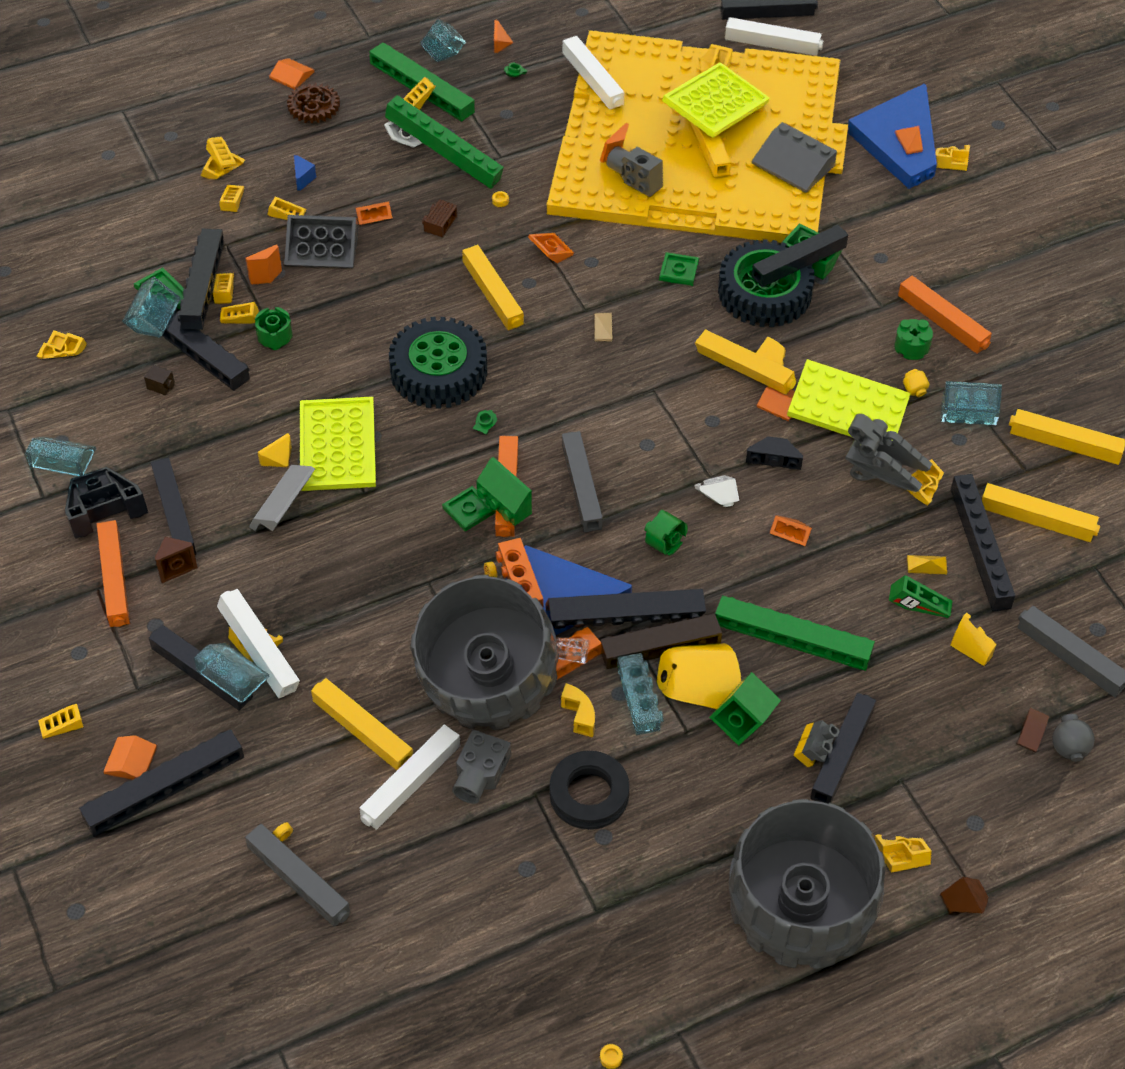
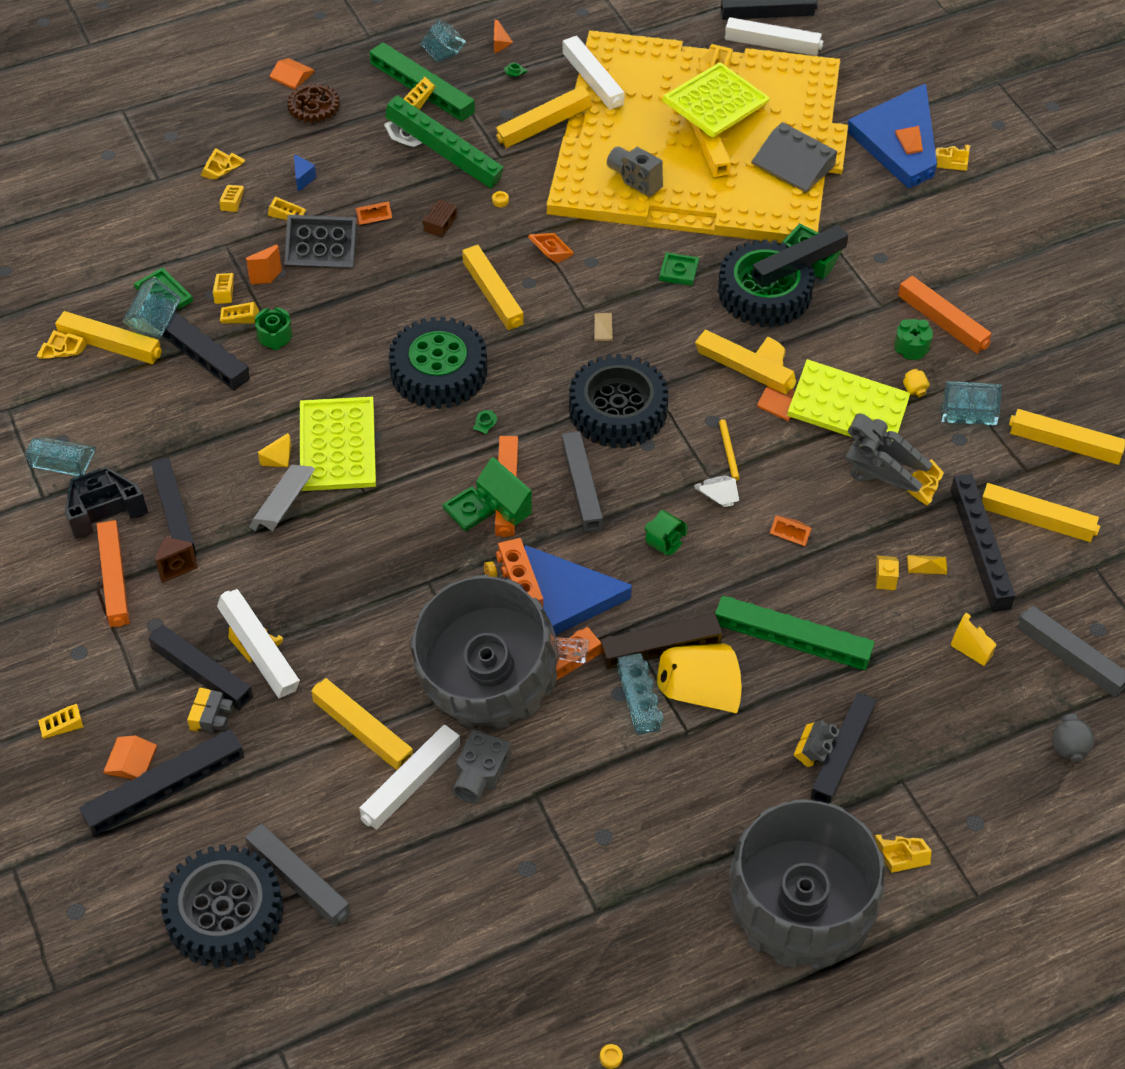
dark brown brick [144,365,175,396] -> none
black brick [177,229,224,330] -> none
clear light blue slope [194,643,270,704] -> none
yellow slope [206,137,236,168] -> none
yellow tile [272,822,293,842] -> none
black brick [545,589,706,629] -> none
black tyre [550,751,629,830] -> none
yellow brick [561,683,595,737] -> none
orange slope [600,122,629,163] -> none
green slope [709,672,781,746] -> none
black slope [746,436,803,470] -> none
green slope [889,575,952,618] -> none
reddish brown slope [940,876,989,914] -> none
reddish brown slope [1016,708,1049,752] -> none
none -> yellow brick [55,311,162,364]
none -> wheel [160,845,284,968]
none -> dark grey hips [187,688,234,734]
none -> yellow brick [496,85,592,148]
none -> black wheel [569,354,669,448]
none -> yellow bar [719,419,740,481]
none -> yellow slope [876,555,899,590]

